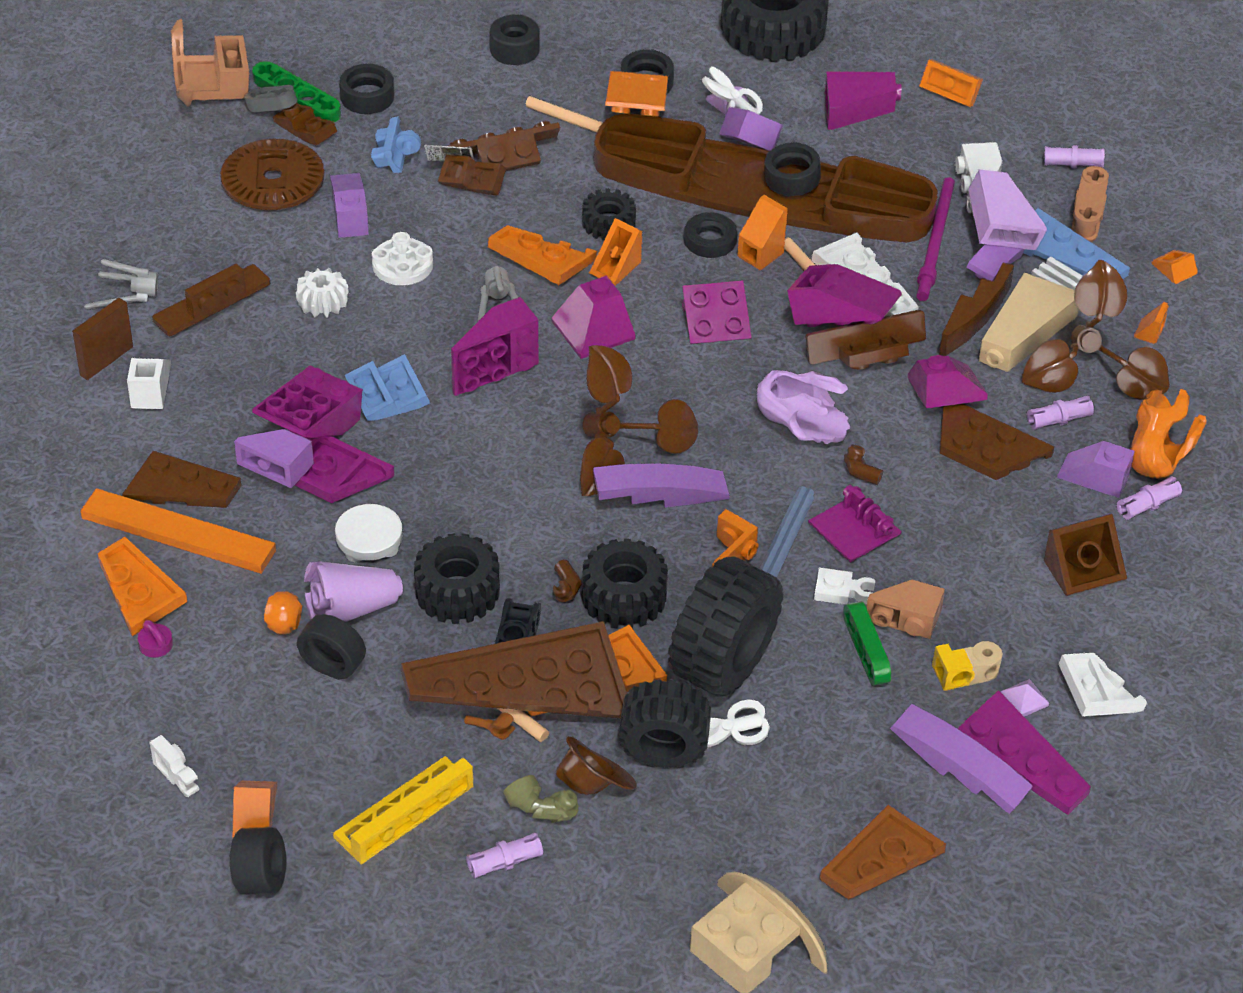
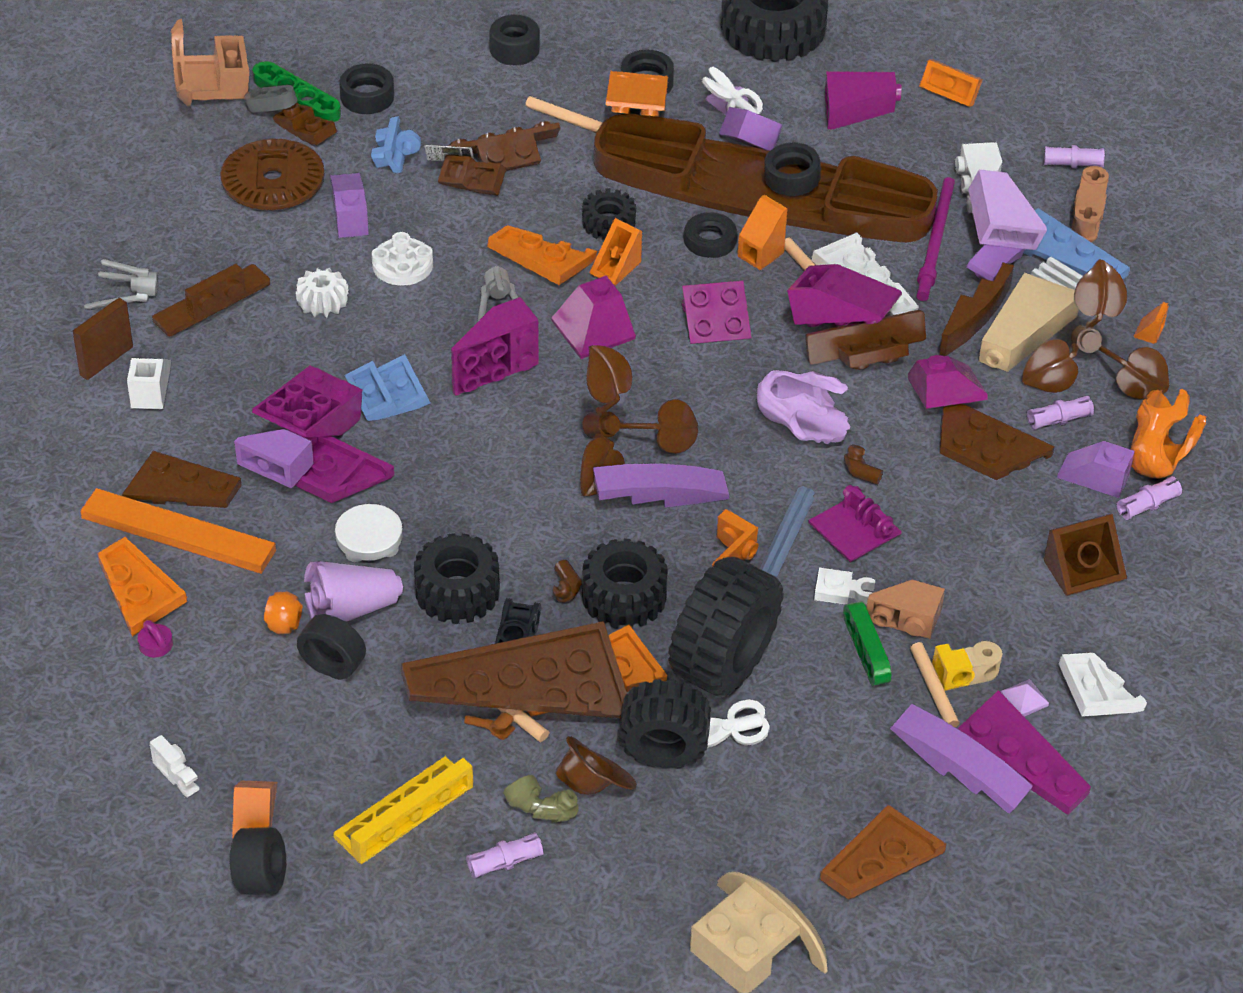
orange slope [1152,250,1198,284] -> none
none -> light nougat bar [910,642,959,727]

